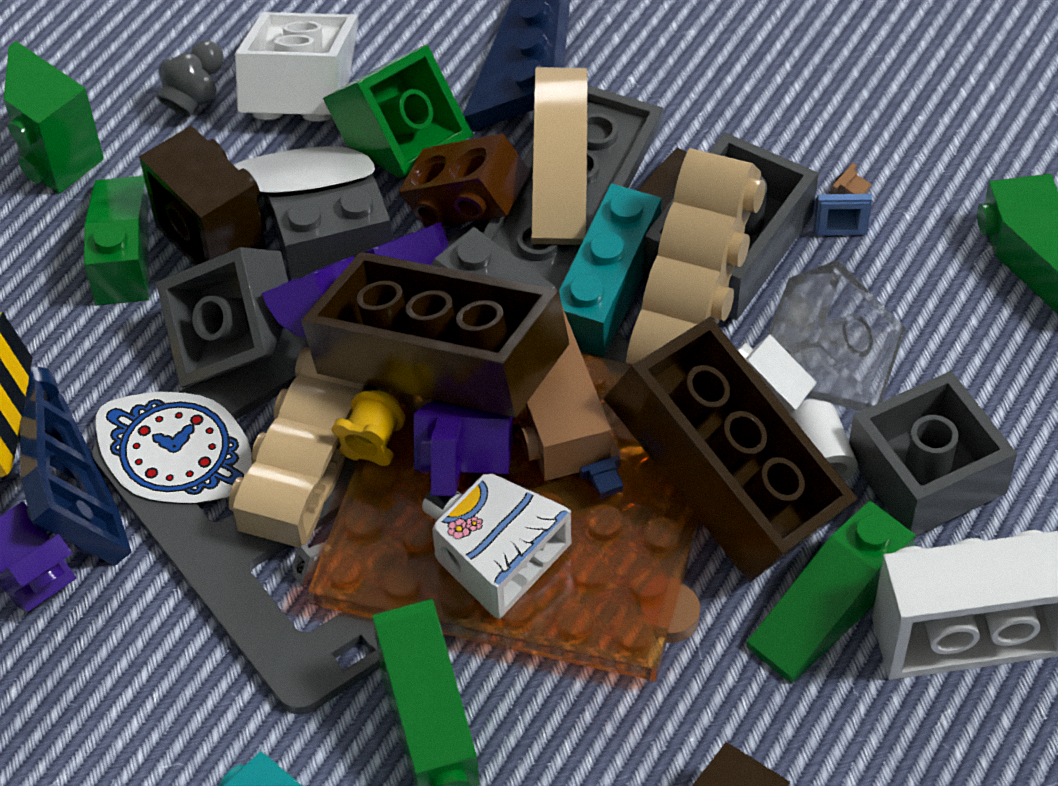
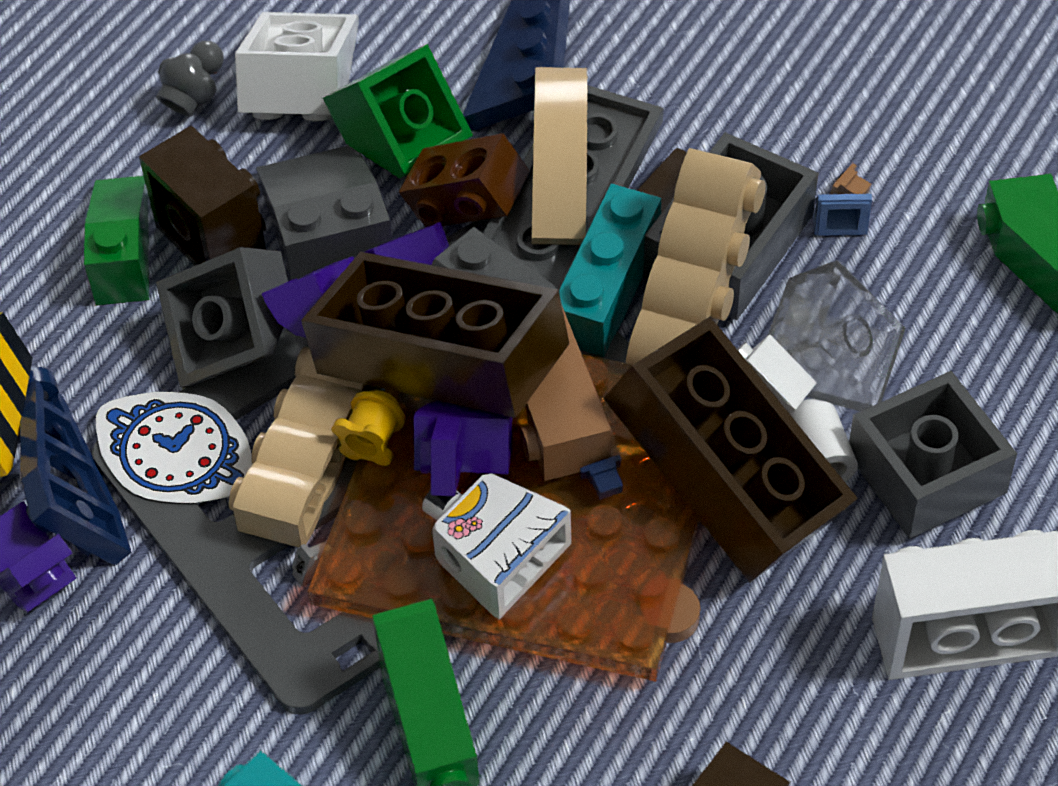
green slope [3,41,104,194] -> none
white sticker [234,146,375,193] -> none
green slope [746,500,916,684] -> none

